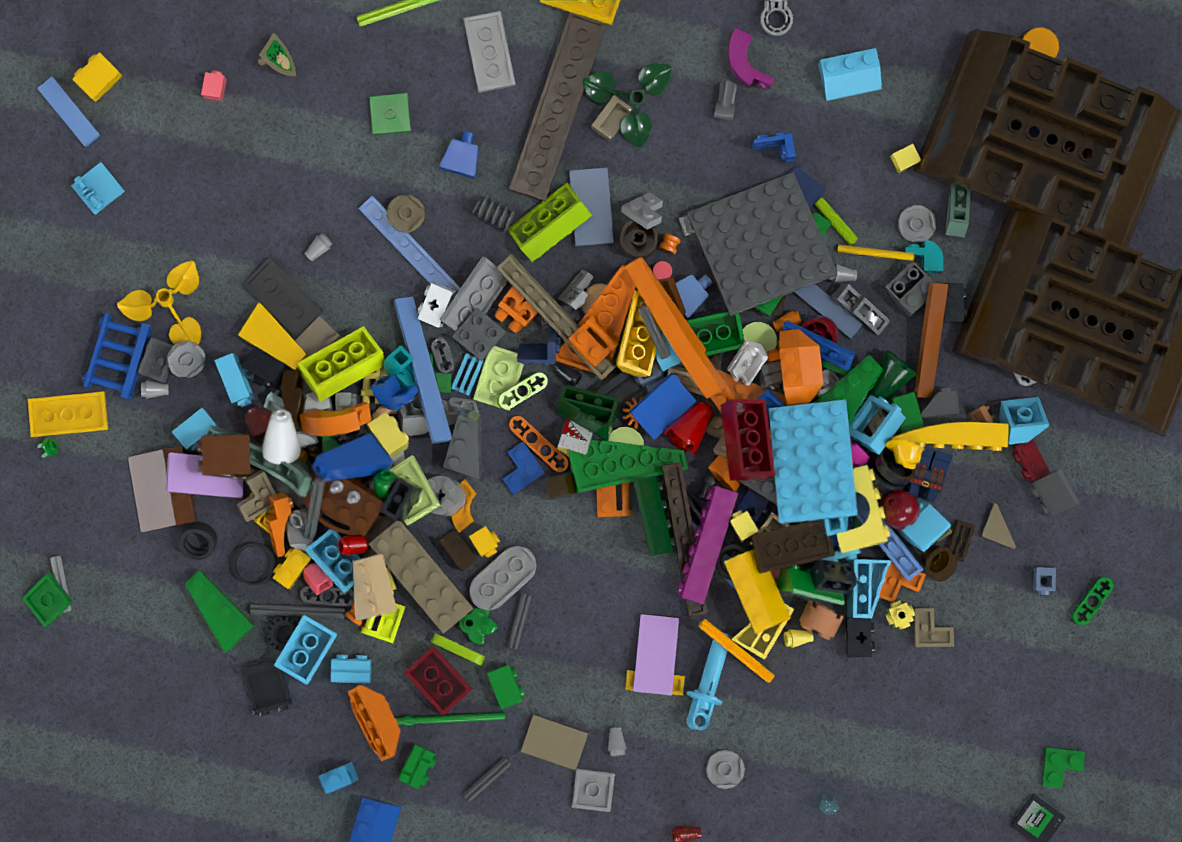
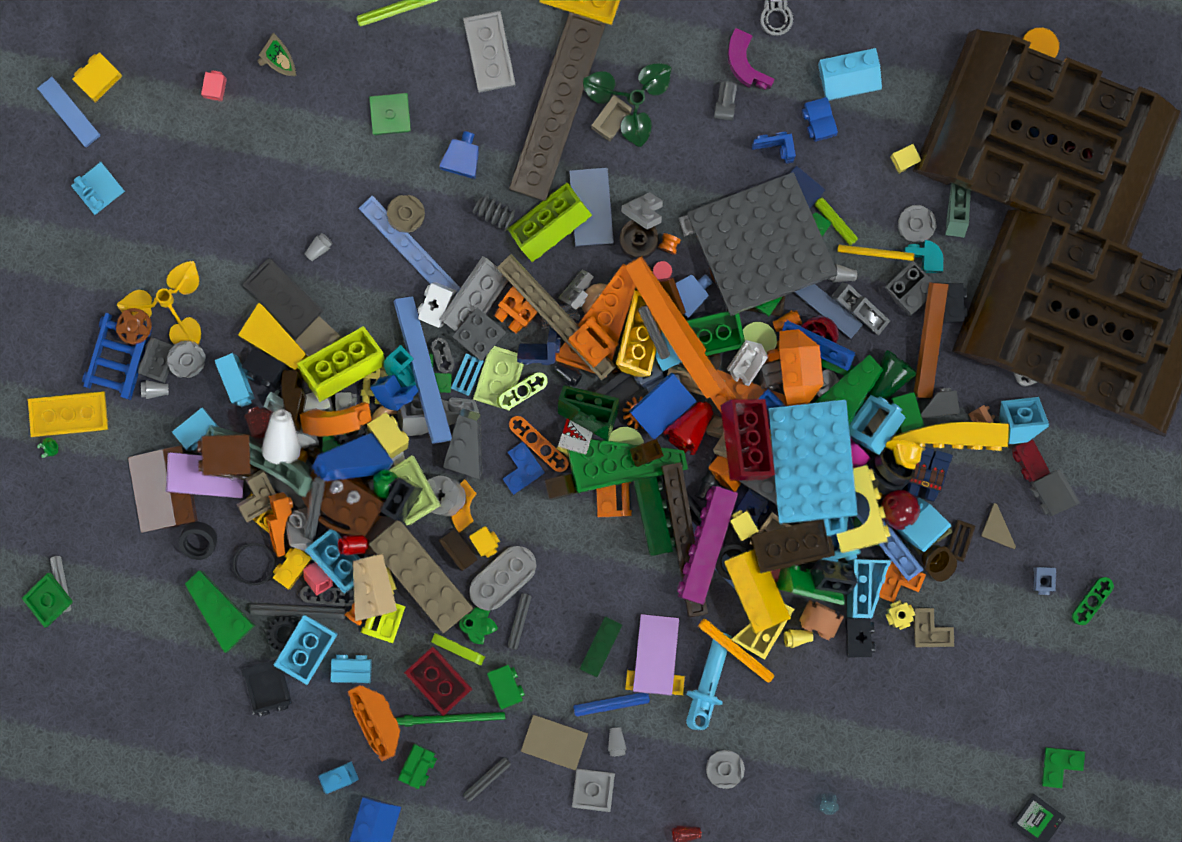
none -> dark orange wheel [116,308,152,344]
none -> blue axle [574,693,650,716]
none -> dark green brick [580,617,622,677]
none -> dark brown bracket [629,438,664,467]
none -> blue brick [802,97,838,142]

